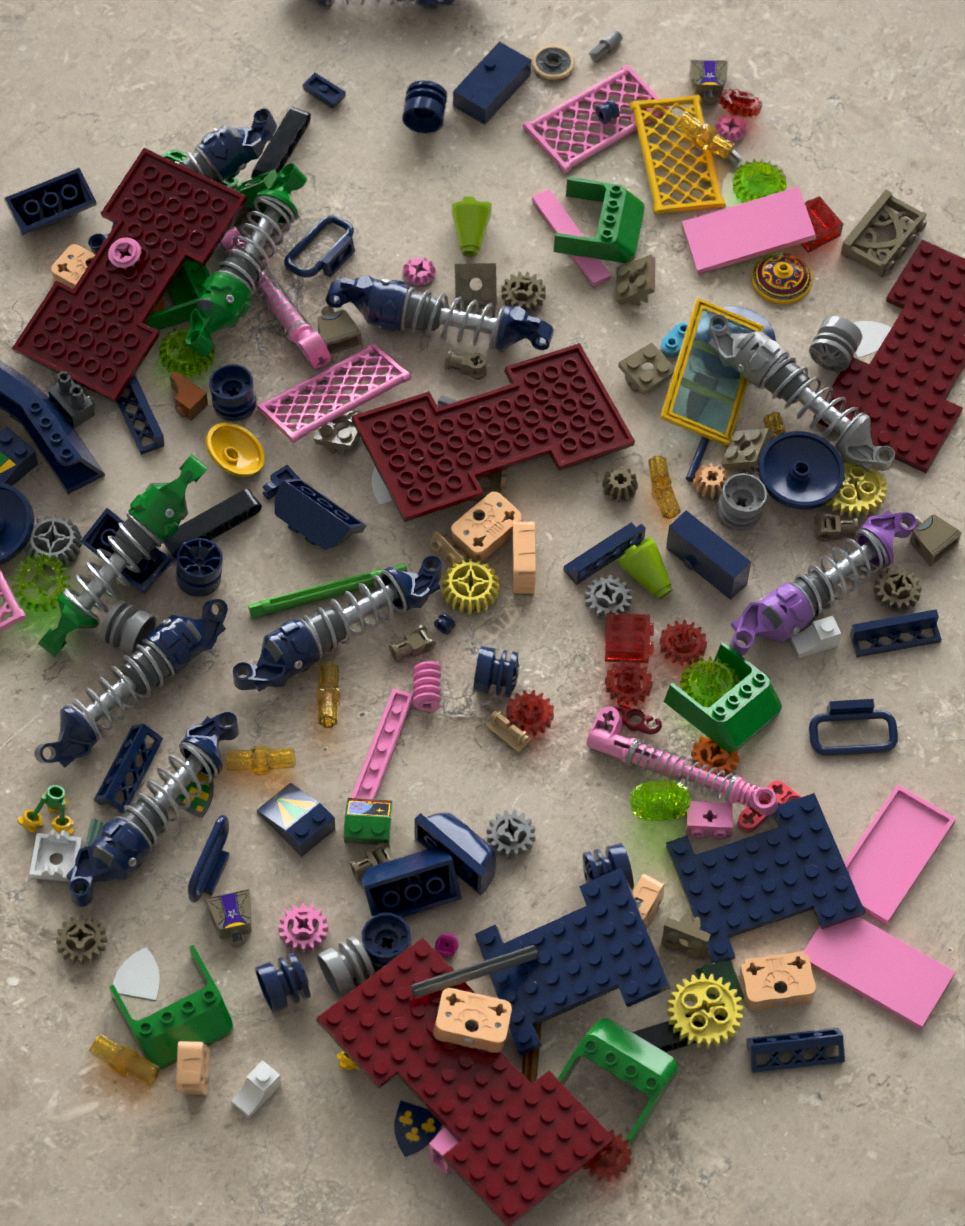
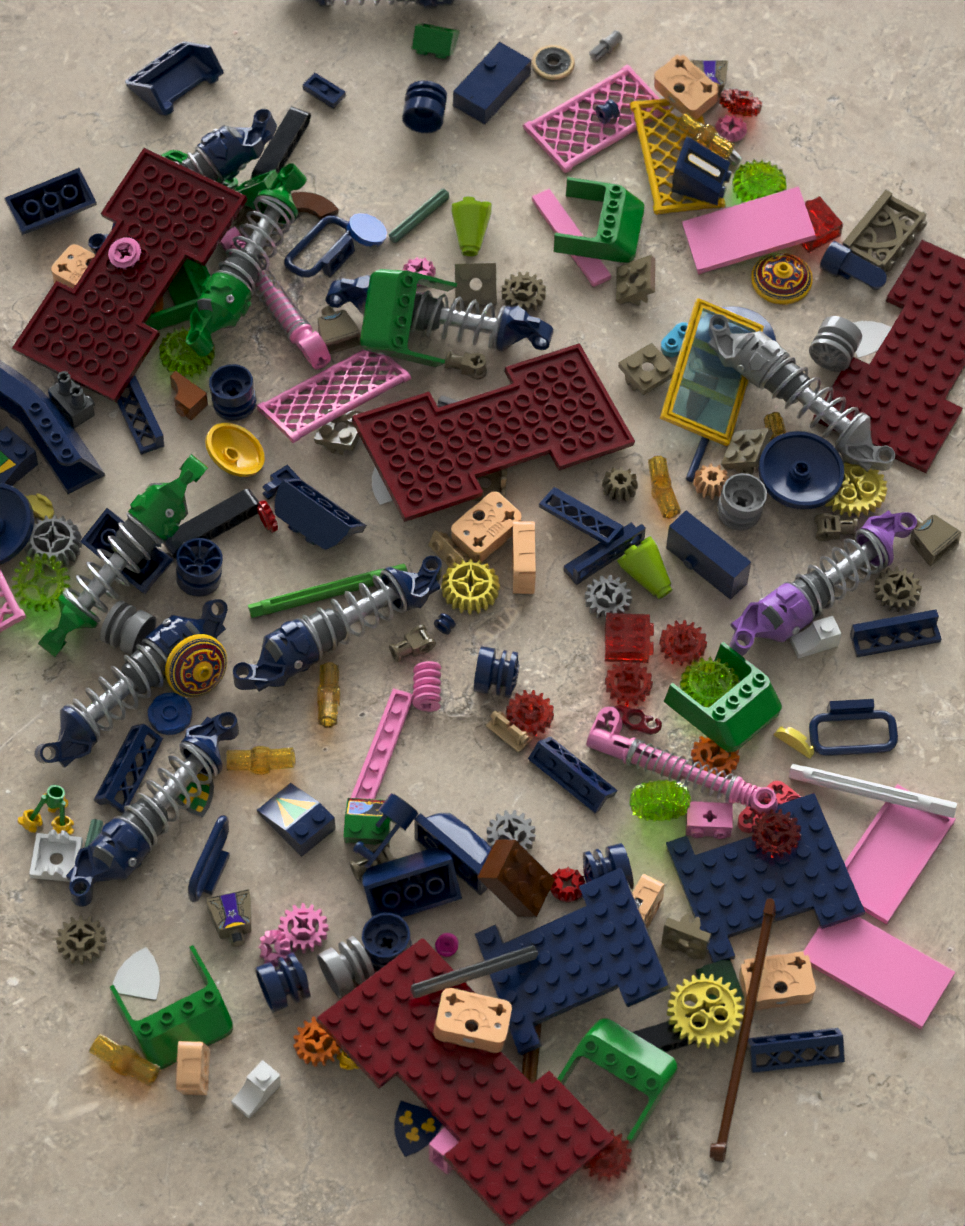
none -> light yellow tile [25,493,54,521]
none -> dark blue windscreen [125,42,224,116]
none -> blue tile [148,692,192,735]
none -> dish [165,634,227,698]
none -> red gear [257,500,278,533]
none -> bright pink gear [258,930,291,967]
none -> reddish brown tile [291,192,339,220]
none -> orange gear [293,1016,341,1067]
none -> tile [347,213,387,247]
none -> dark blue piece [353,793,419,869]
none -> green windscreen [360,269,457,368]
none -> sand green axle [389,189,449,243]
none -> green slope [411,23,460,59]
none -> reddish brown brick [477,840,555,917]
none -> dark blue fence [528,736,618,813]
none -> dark blue fence [539,487,624,547]
none -> red gear [550,867,585,902]
none -> light nougat axle [654,54,718,121]
none -> dark blue slope [671,137,732,205]
none -> reddish brown hinge [709,898,776,1162]
none -> clear red gear [752,809,801,858]
none -> light yellow tile [774,726,814,759]
none -> white piece [789,764,957,818]
none -> dark blue piece [820,241,887,290]

